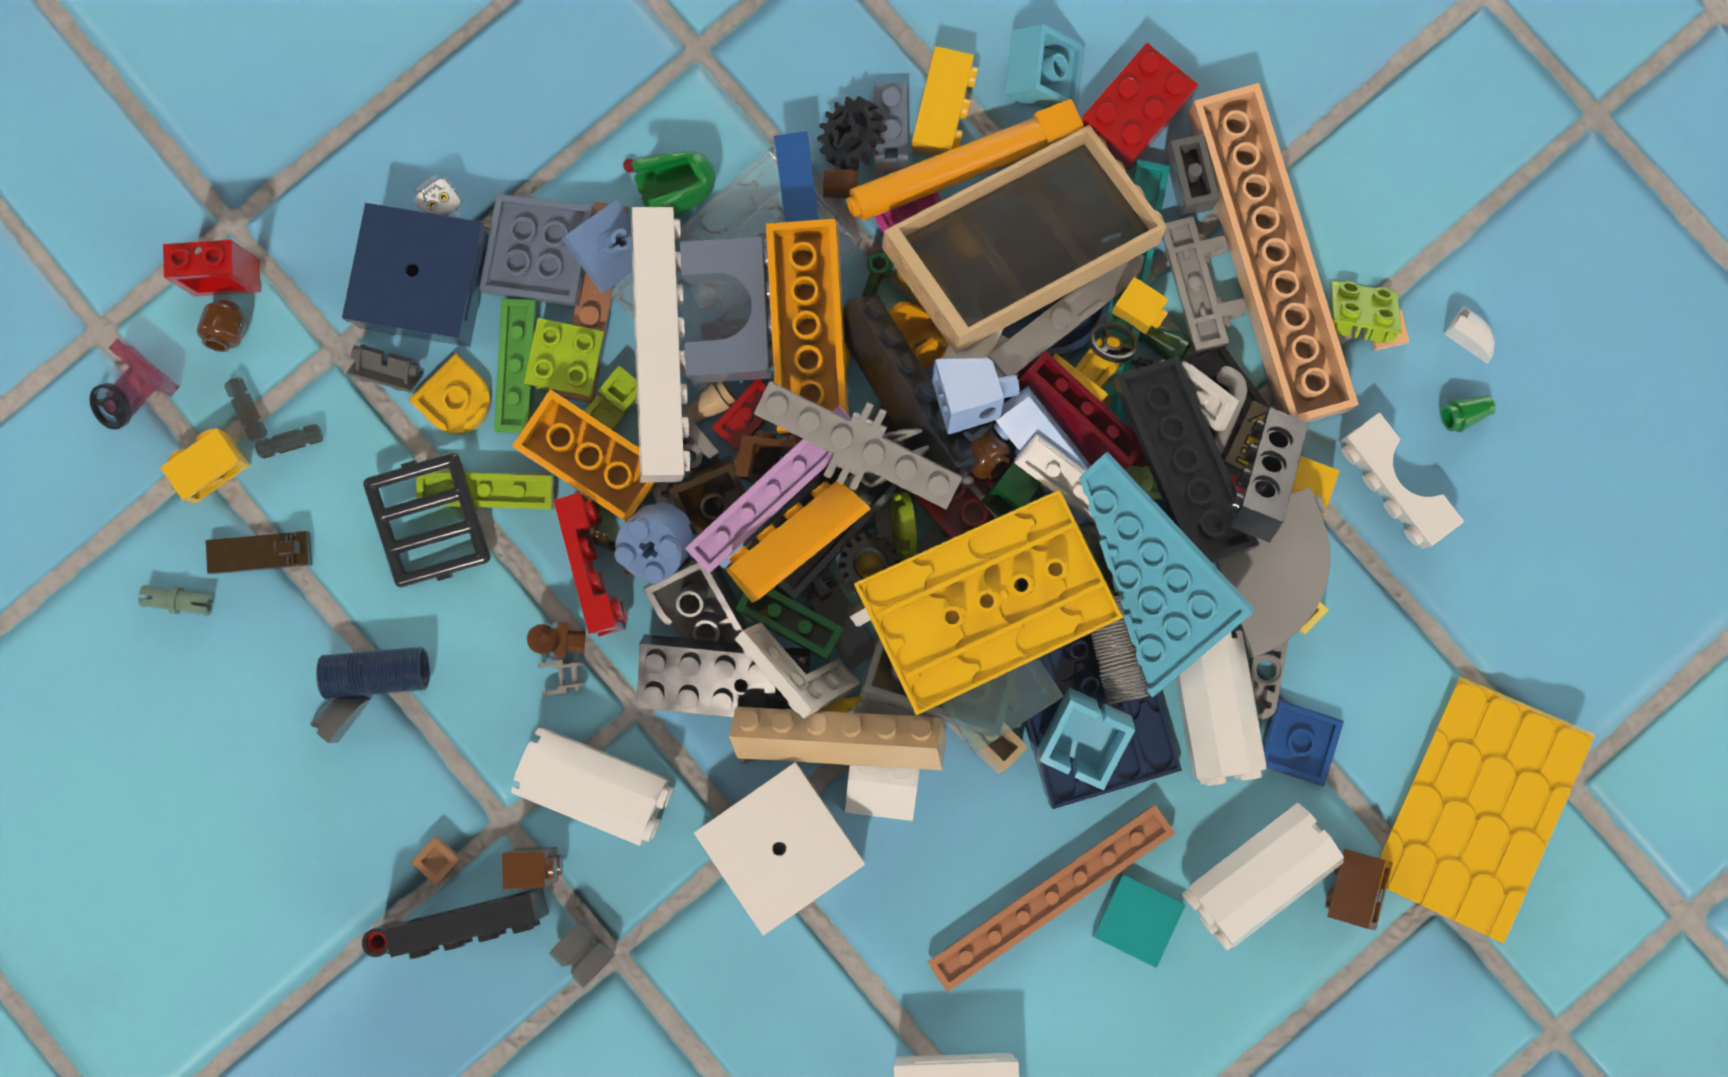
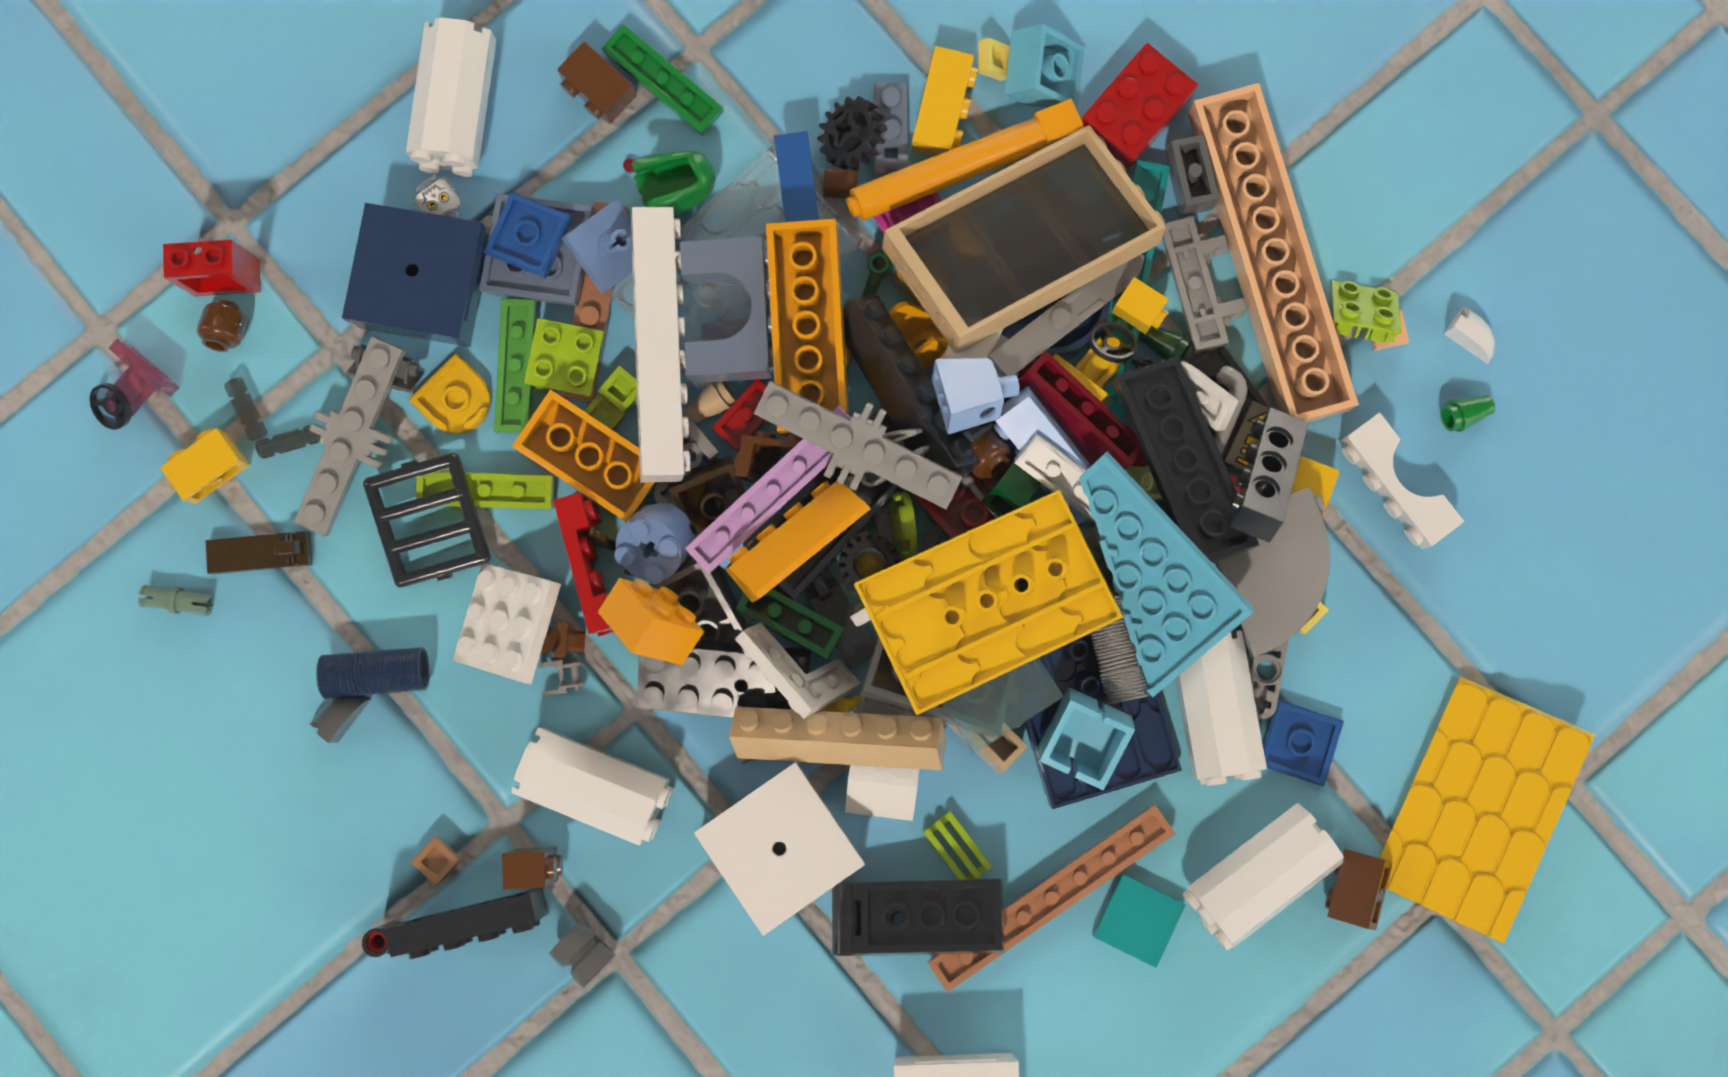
none -> light grey hinge [294,336,406,536]
none -> white brick [406,17,496,177]
none -> white plate [452,564,561,685]
none -> blue tile [484,192,573,279]
none -> reddish brown brick [557,41,637,124]
none -> light orange brick [598,578,704,665]
none -> green plate [601,24,724,136]
none -> black hinge [832,879,1005,956]
none -> lime tile [923,811,992,880]
none -> light yellow plate [978,37,1010,81]

